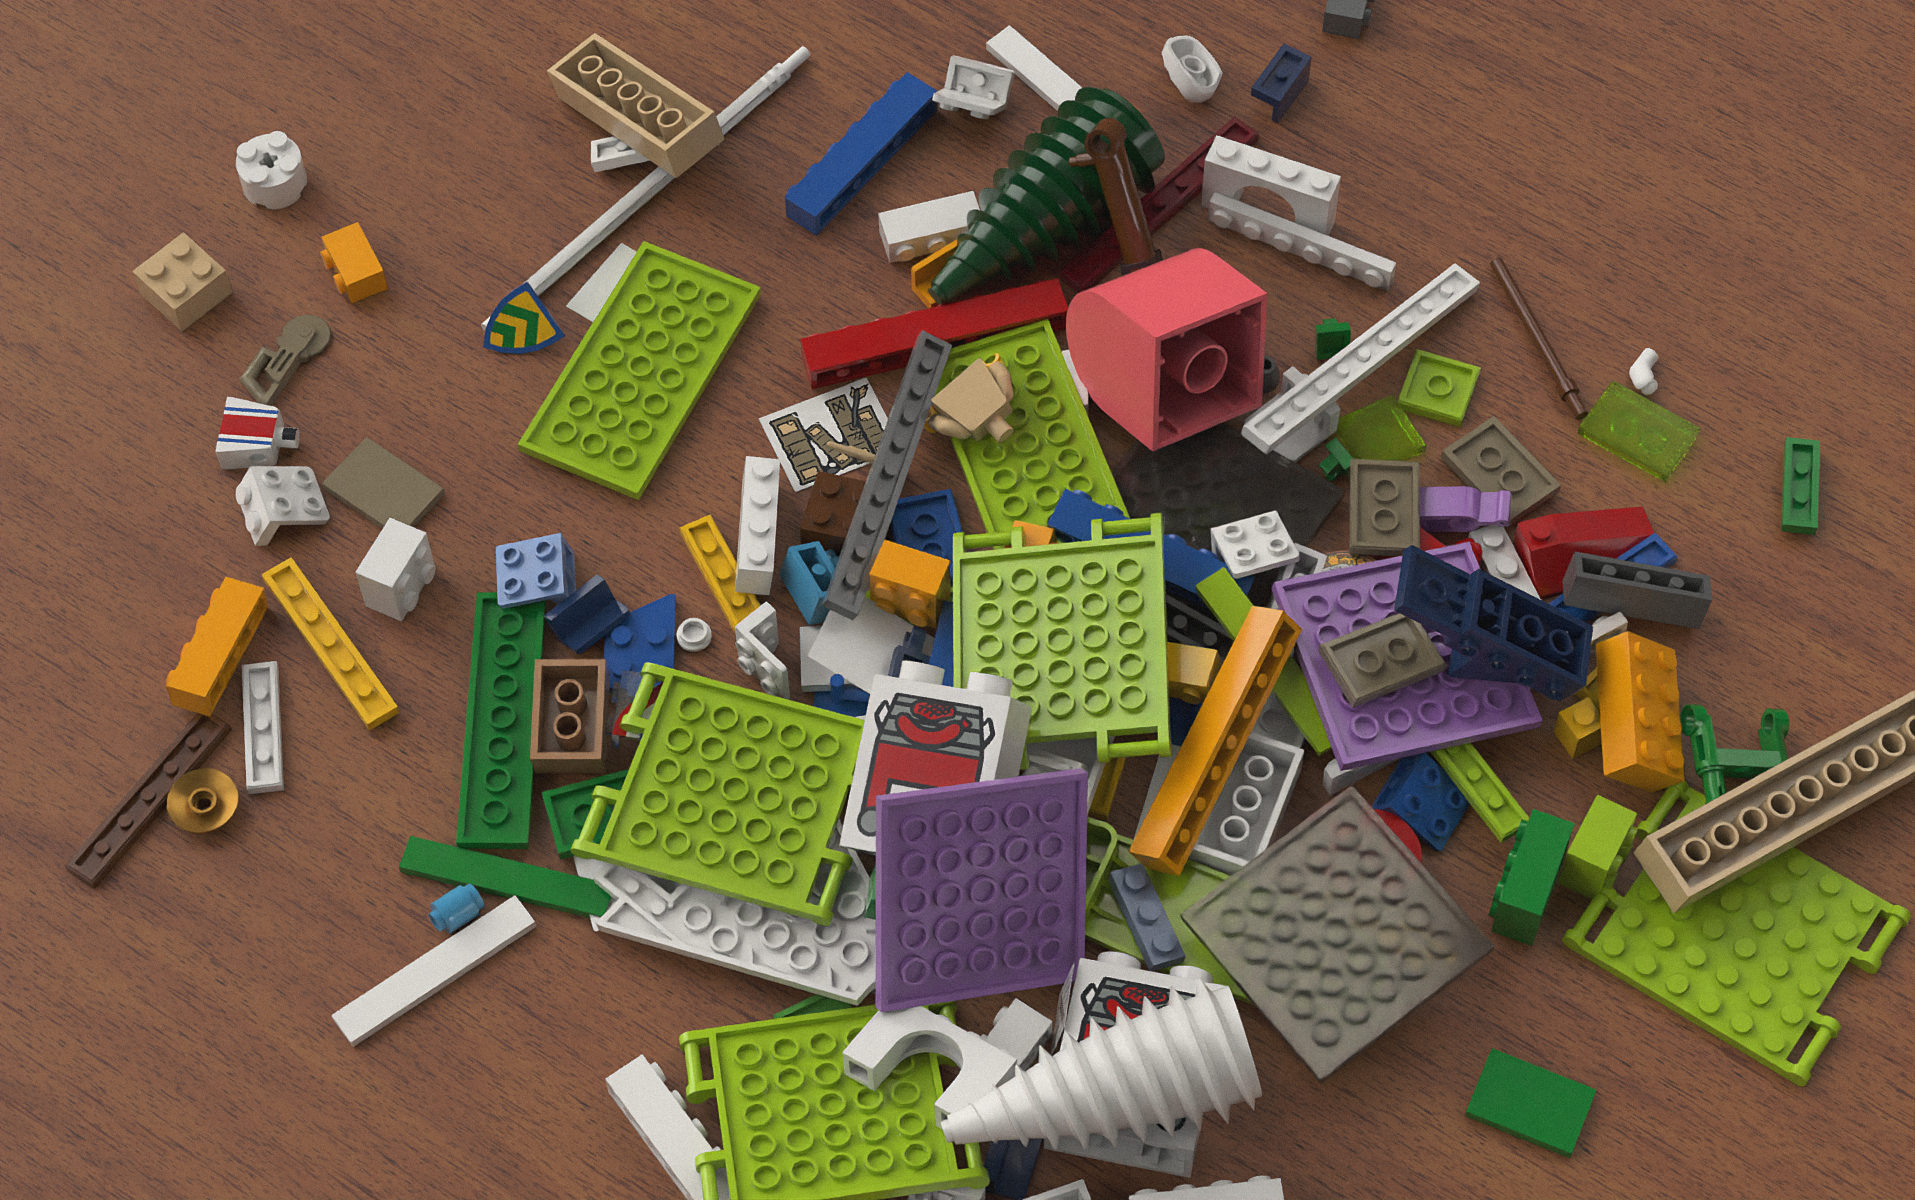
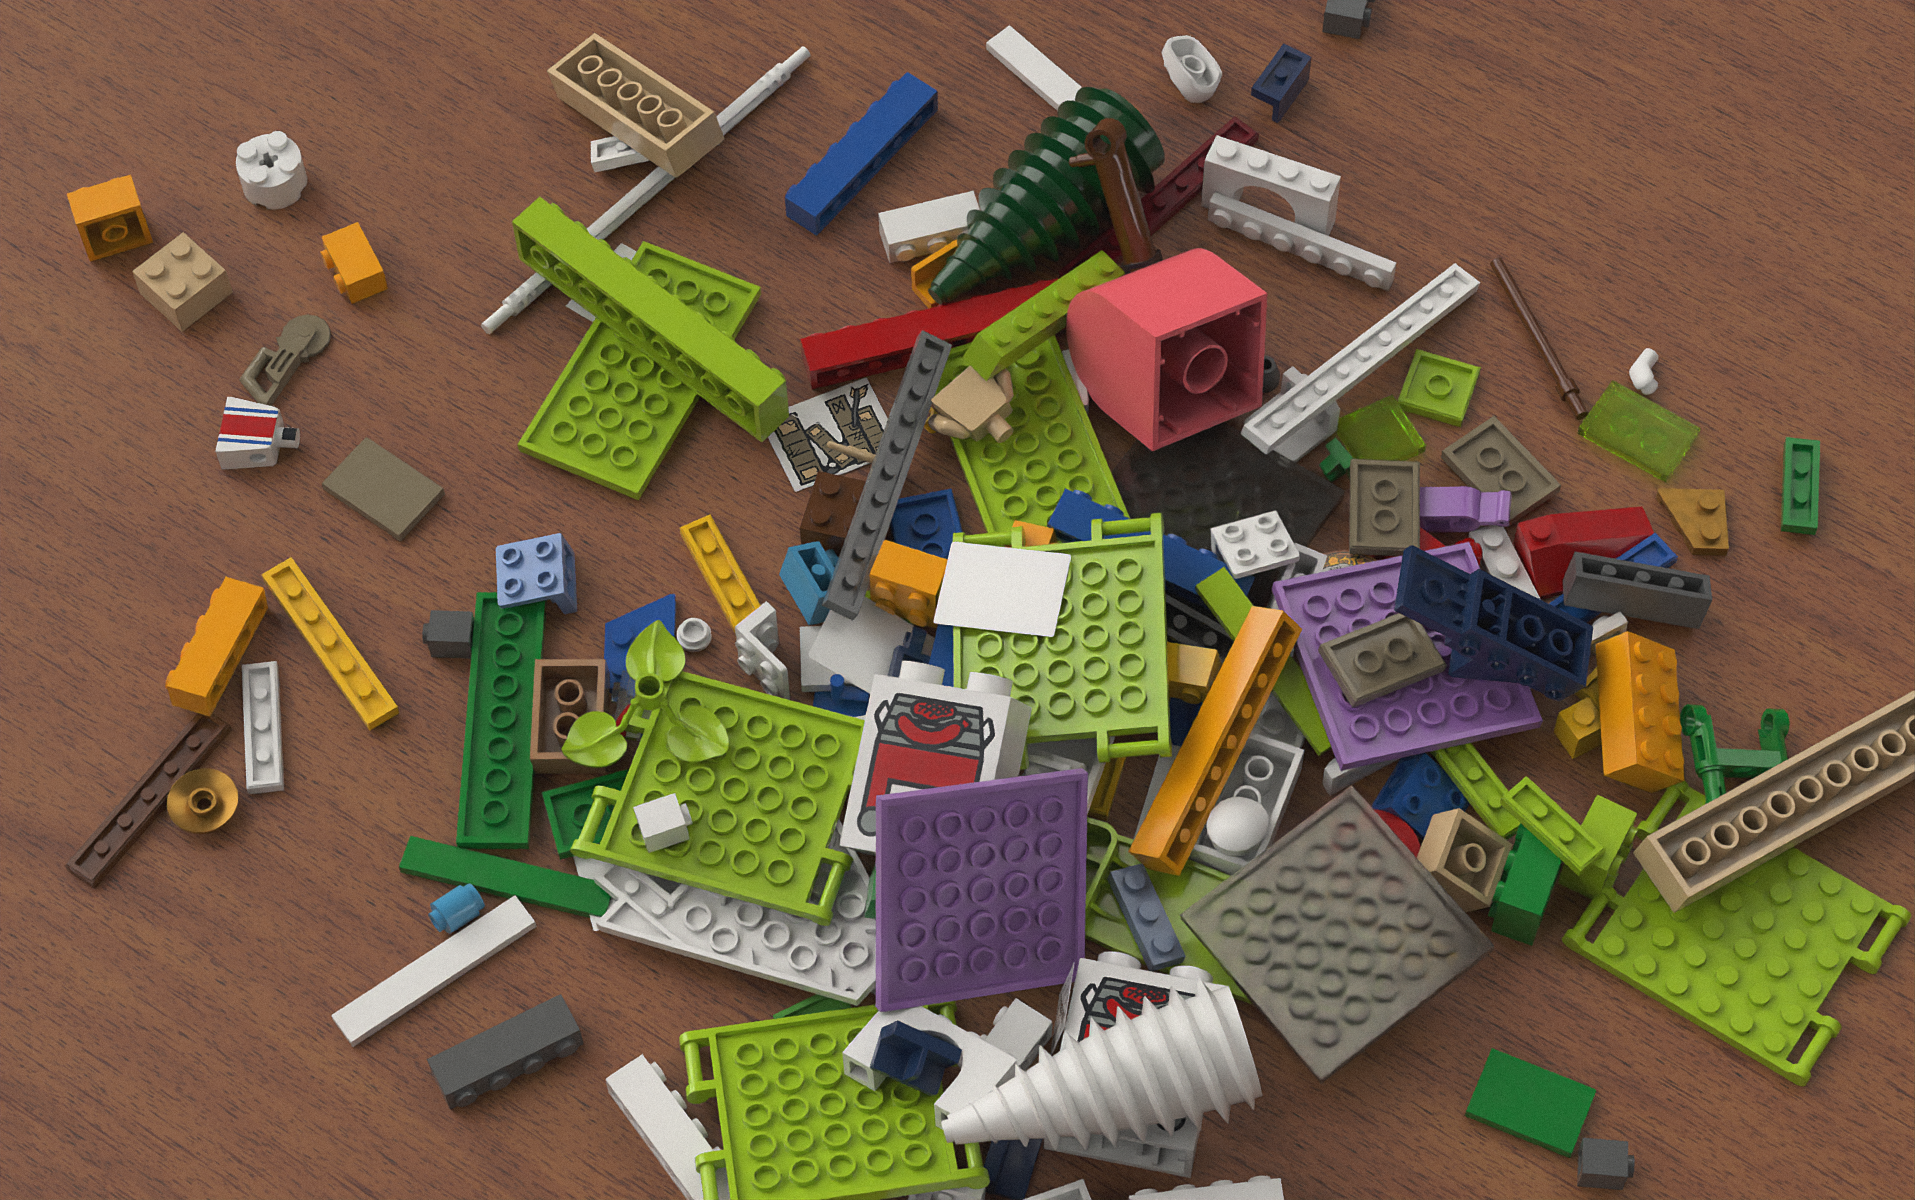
white bracket [236,466,330,546] -> none
white brick [355,518,436,622] -> none
shield [483,281,565,354] -> none
dark blue panel [544,574,631,655] -> none
white brick [735,456,780,595] -> none
white bracket [932,55,1015,119] -> none
green tile [1315,318,1351,360] -> none
none -> light orange brick [67,175,153,262]
none -> dark grey brick [422,610,474,659]
none -> dark grey brick [427,994,583,1109]
none -> lime brick [512,197,789,442]
none -> lime plant [562,620,729,768]
none -> white brick [633,793,693,853]
none -> dark blue panel [870,1020,962,1096]
none -> white sticker [934,542,1071,637]
none -> lime brick [963,250,1125,381]
none -> white hat [1207,797,1269,856]
none -> tan brick [1410,808,1513,913]
none -> lime tile [1500,776,1606,876]
none -> dark grey brick [1577,1138,1635,1190]
none -> pearl gold wing [1656,488,1729,556]

